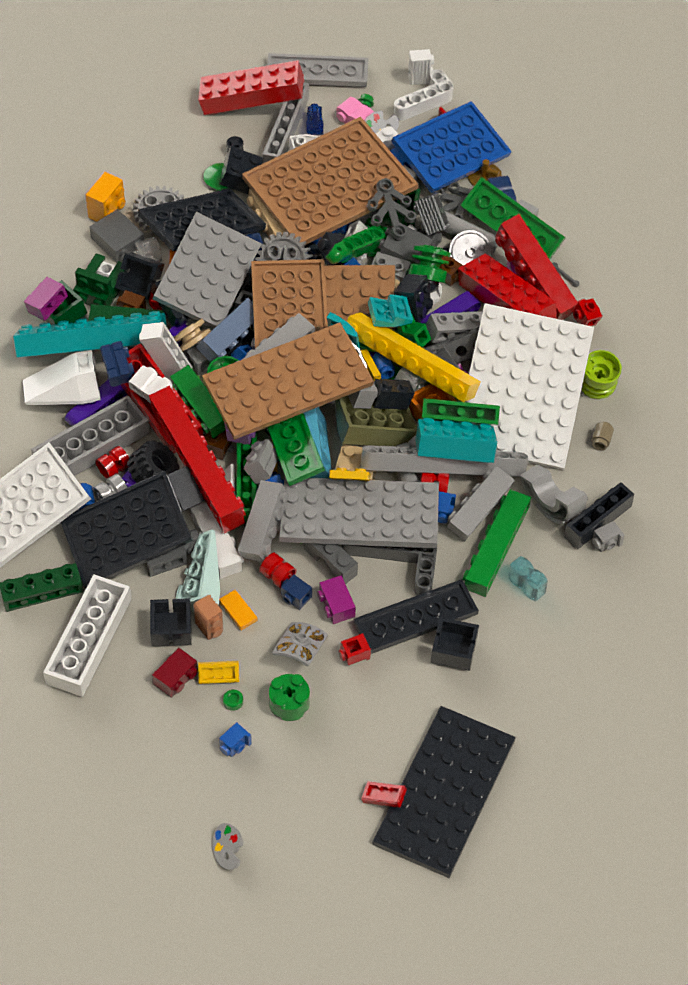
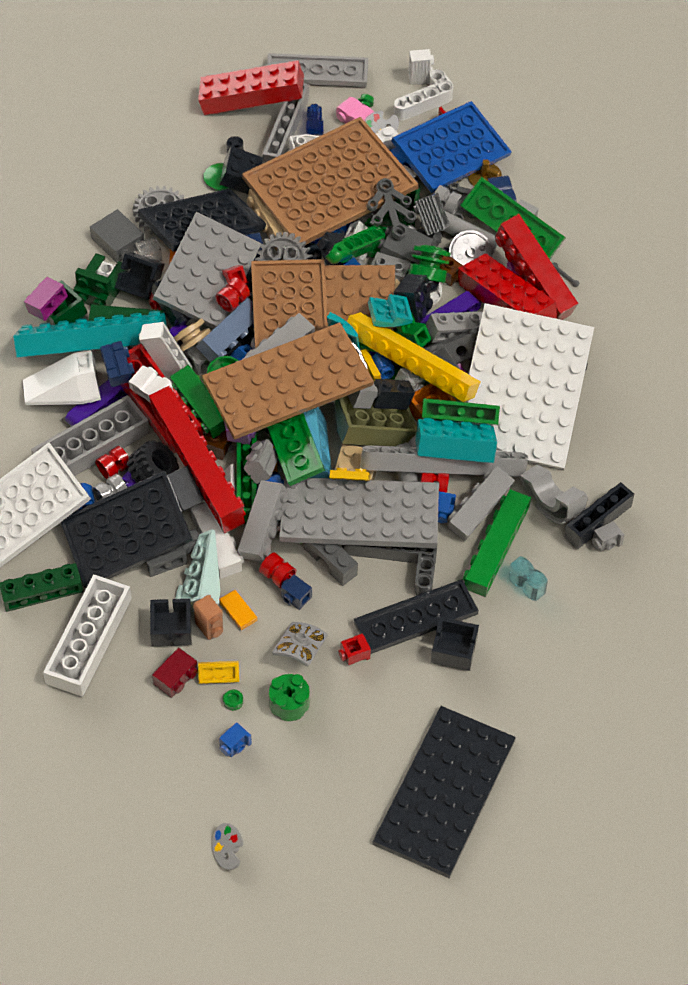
light orange brick [86,172,126,222] -> none
reddish brown brick [116,290,146,309] -> none
magenta brick [317,575,356,624] -> none
plate [361,781,407,808] -> none
red brick [572,298,603,327] -> none
lime wheel [581,350,622,399] -> none
dark tan brick [591,422,614,451] -> none
none -> red wheel [215,278,250,312]
none -> red slope [222,265,248,284]
none -> light grey wheel [434,185,463,215]

